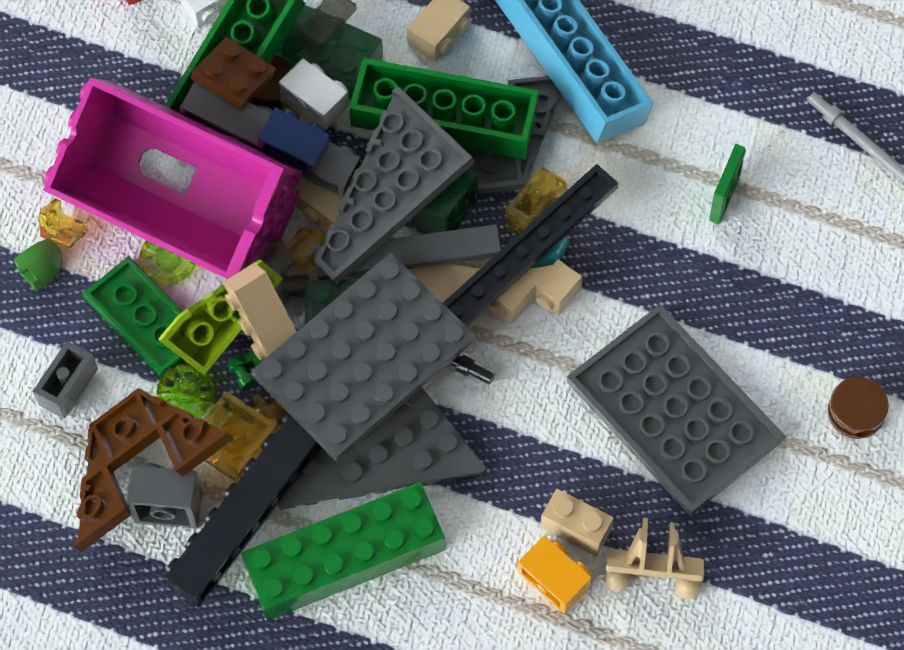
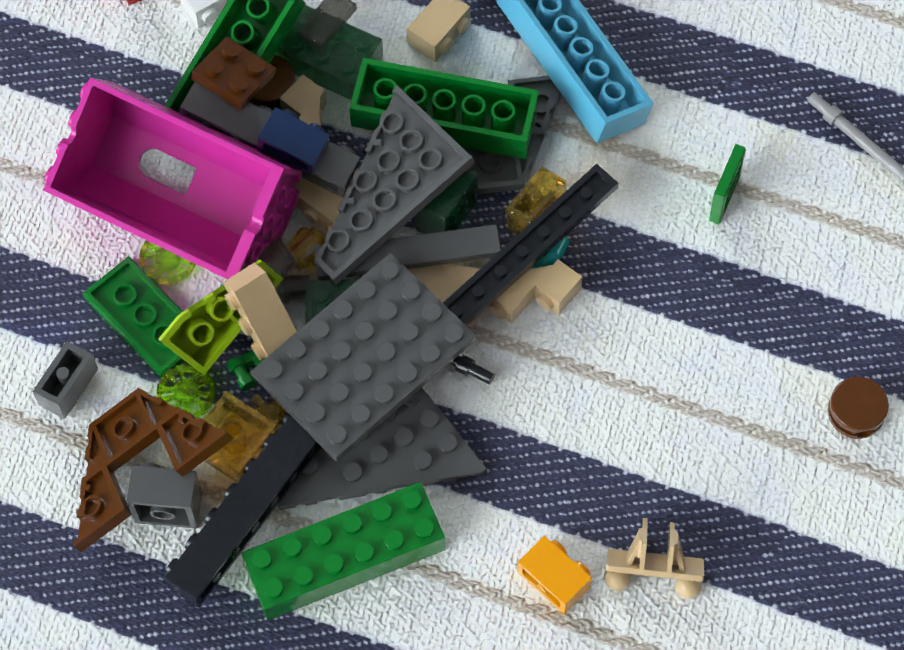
bright green brick [13,239,63,293] -> none
clear yellow bracket [38,198,88,248] -> none
white brick [279,58,349,130] -> none
tan brick [541,488,614,556] -> none
dark grey plate [566,304,786,516] -> none

